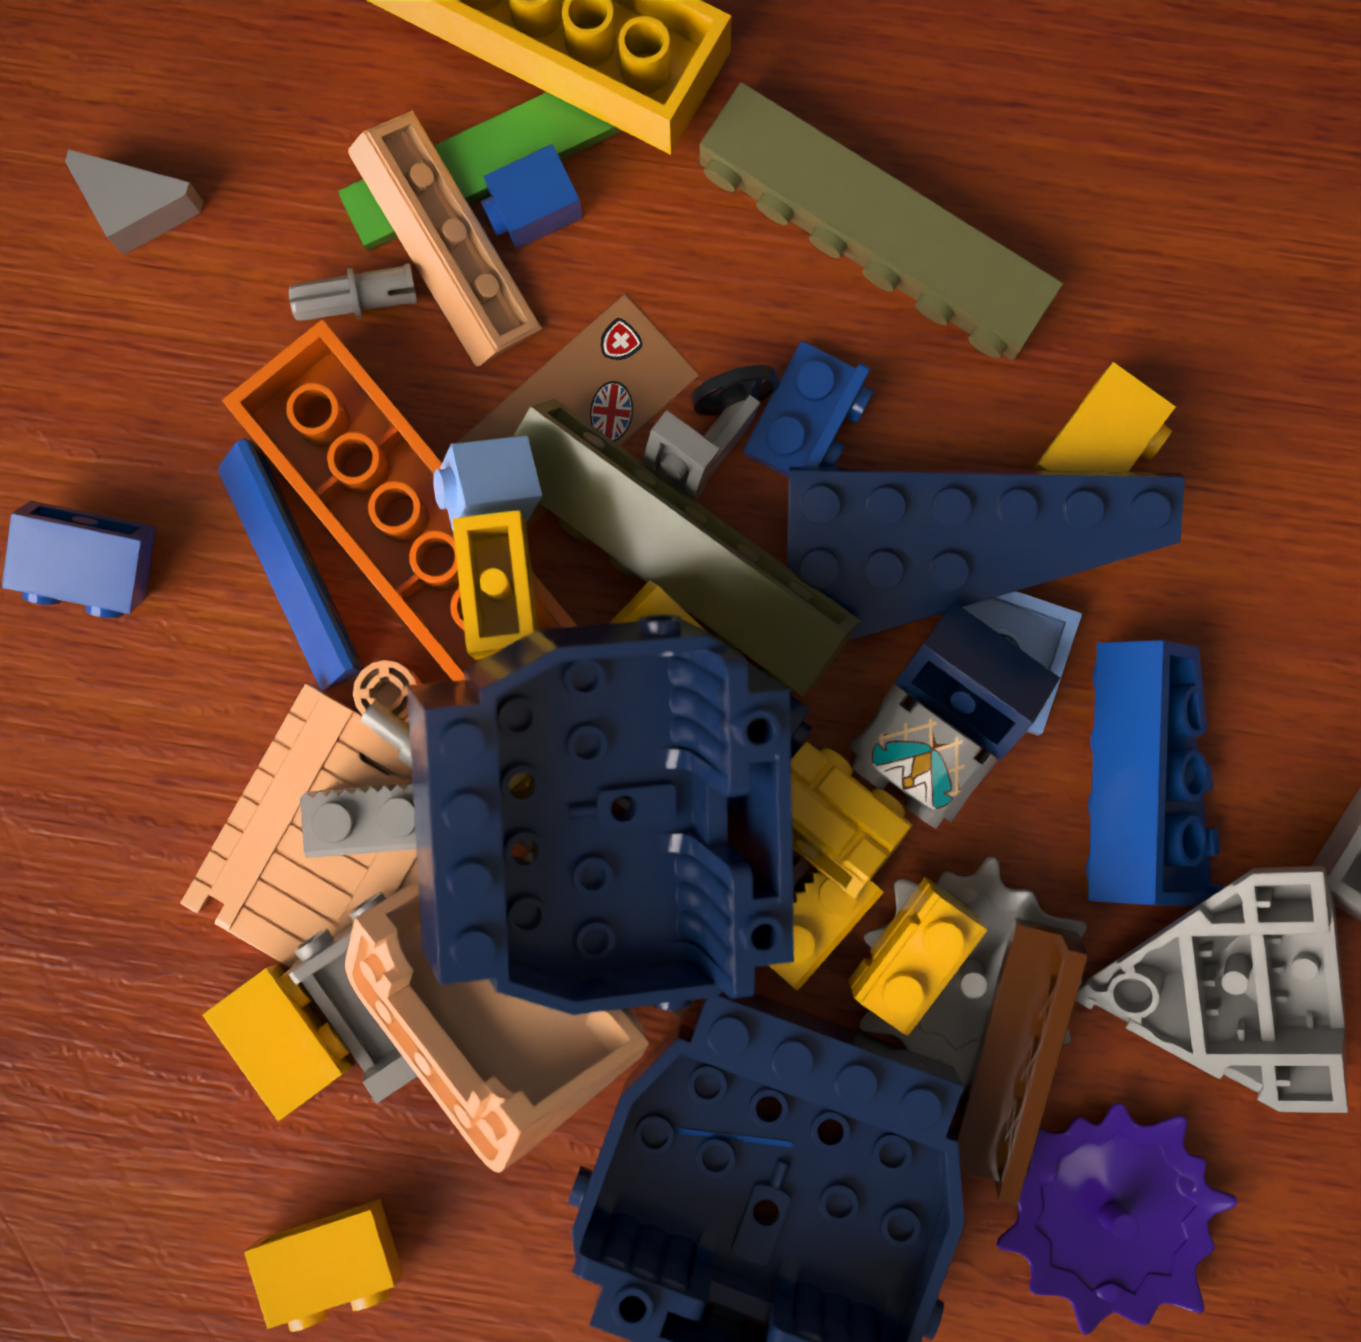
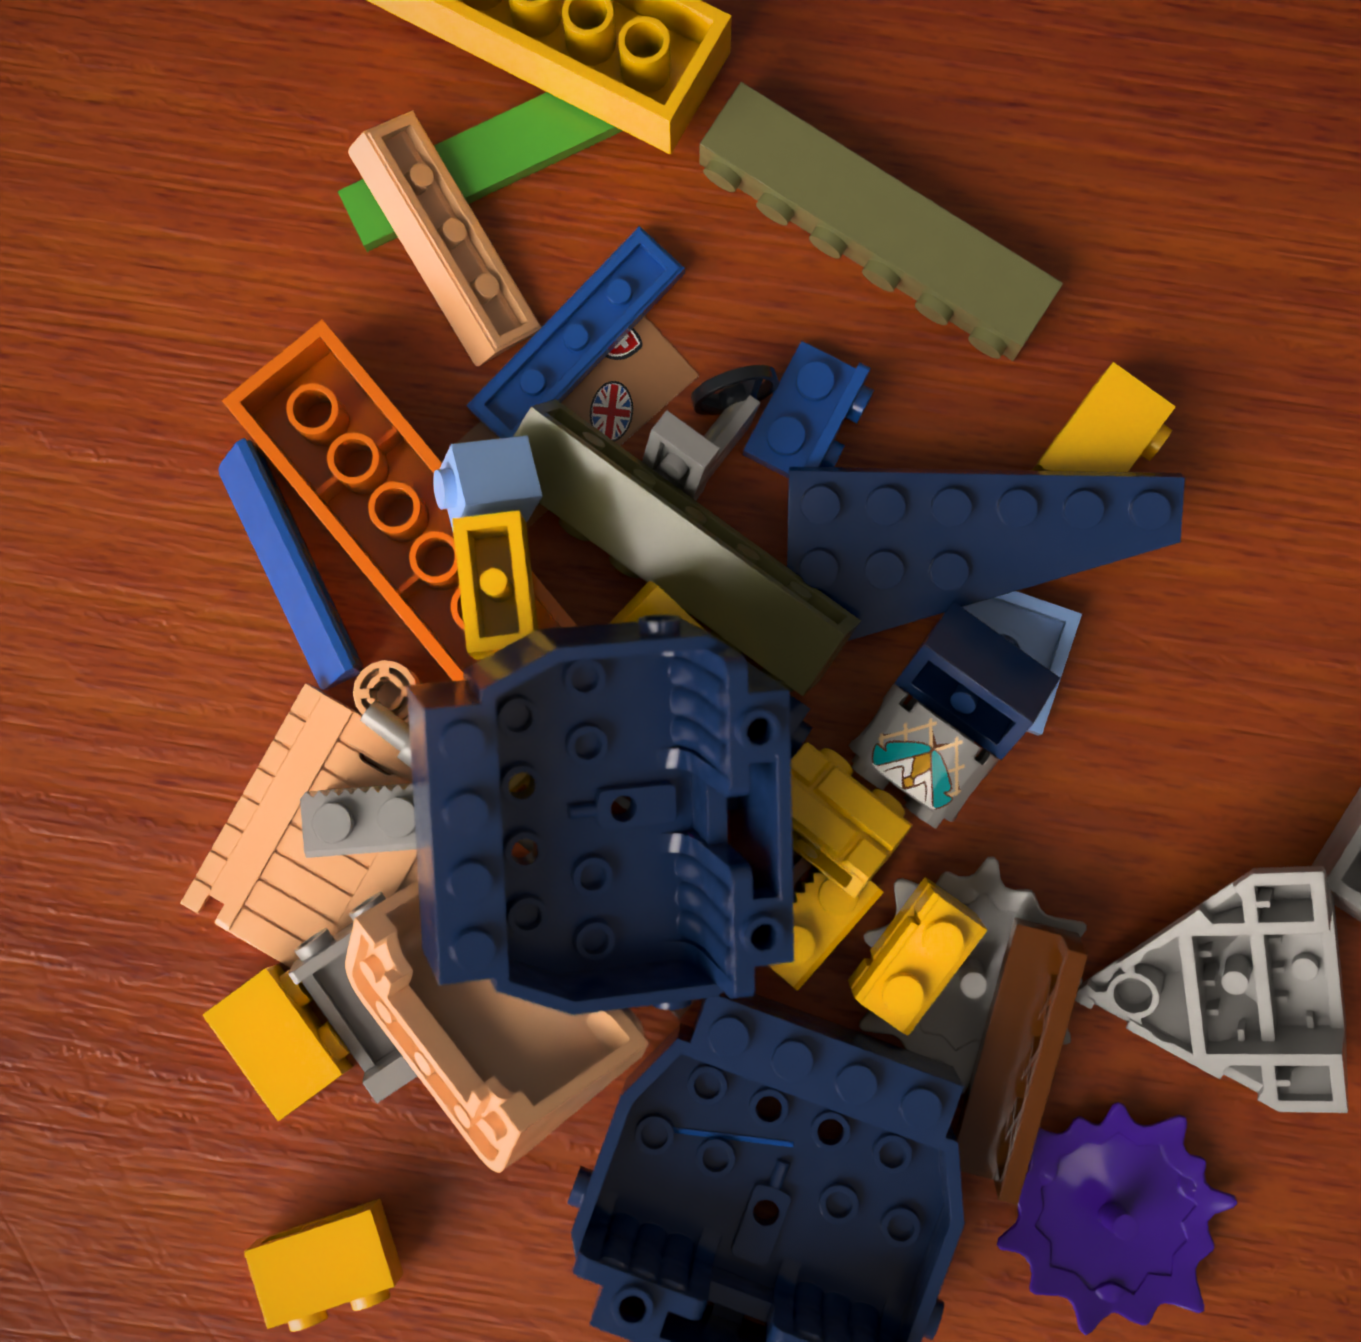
brick [2,501,156,618] -> none
light grey slope [65,149,204,255] -> none
light grey axle [289,263,417,321] -> none
blue brick [481,144,583,249] -> none
blue wedge [1086,640,1224,906] -> none
none -> blue tile [466,226,685,439]

